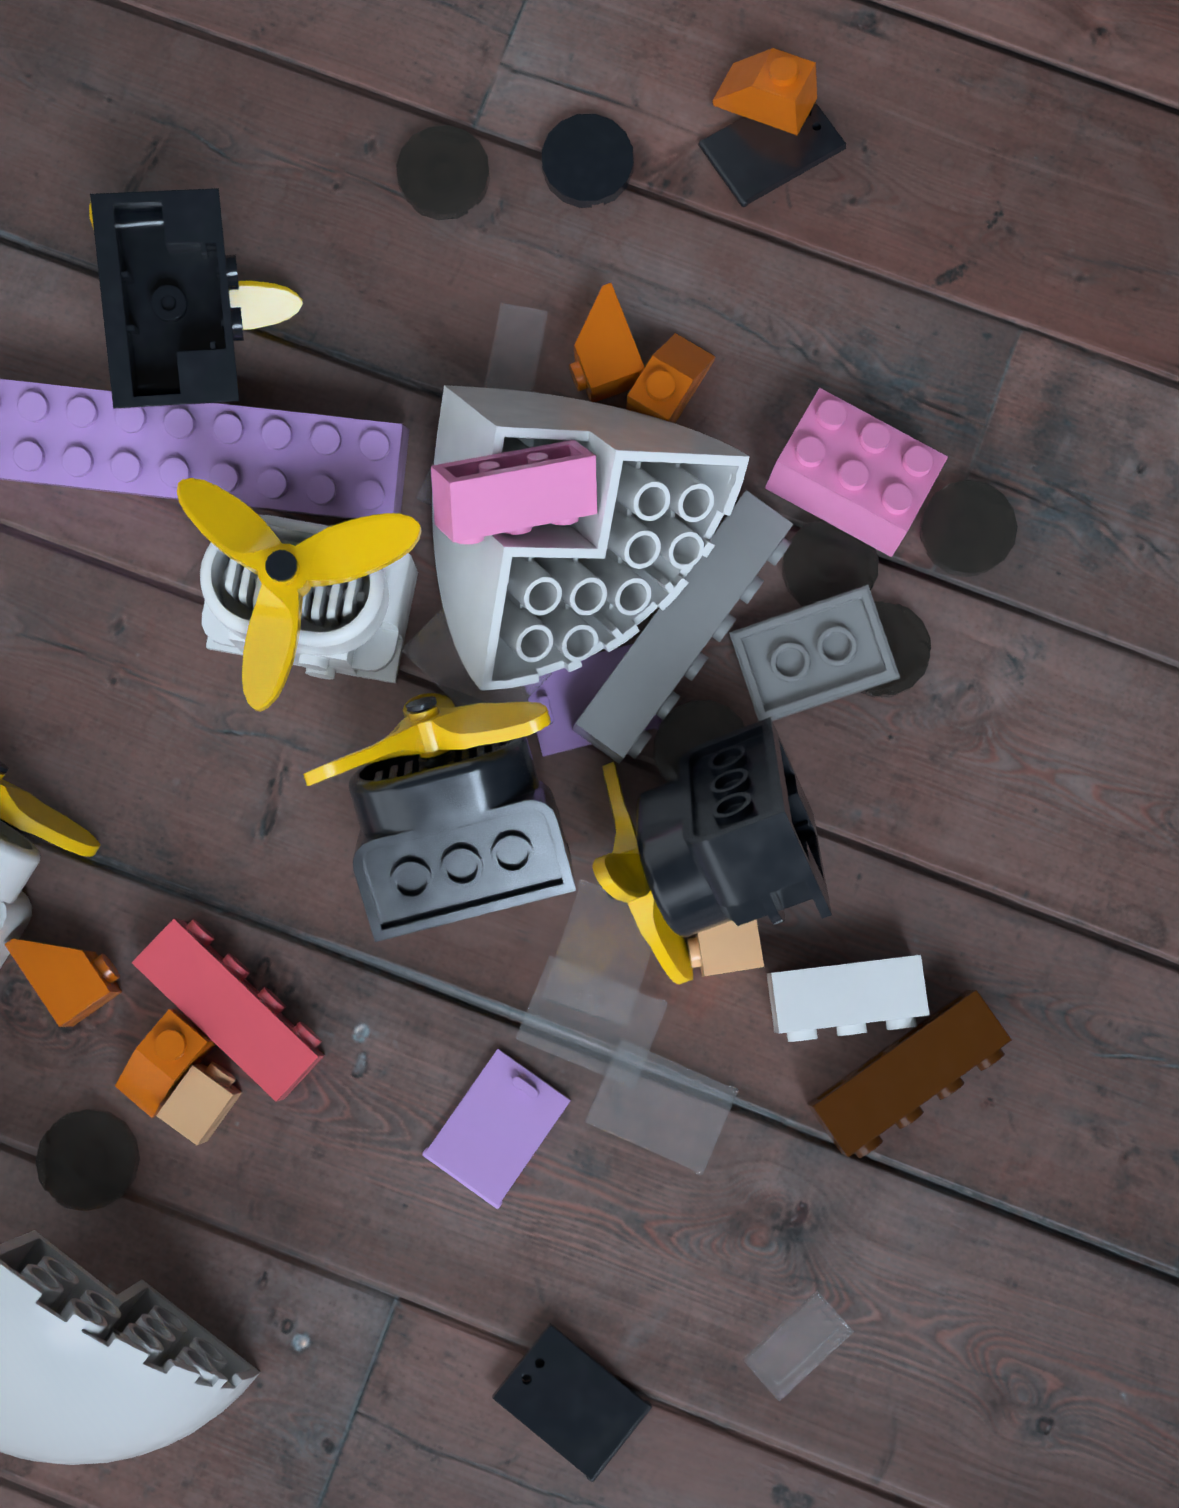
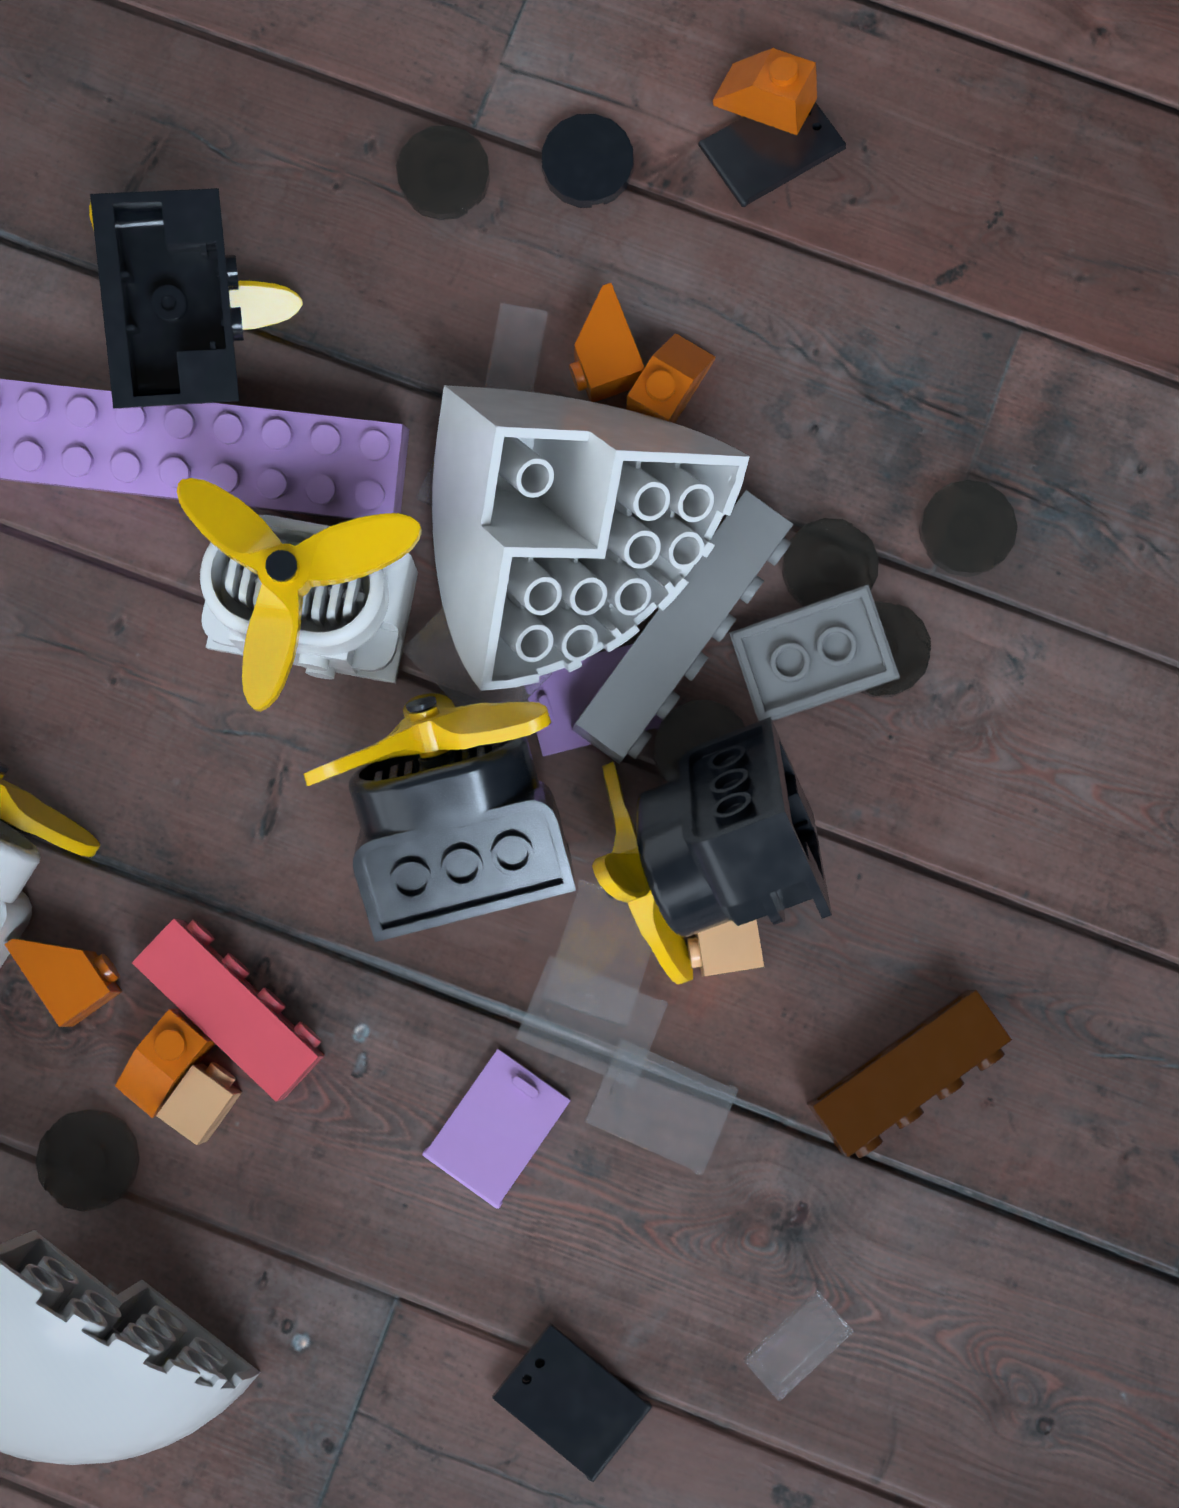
bright pink brick [431,440,597,544] -> none
bright pink brick [765,388,948,557] -> none
white brick [767,955,929,1042] -> none

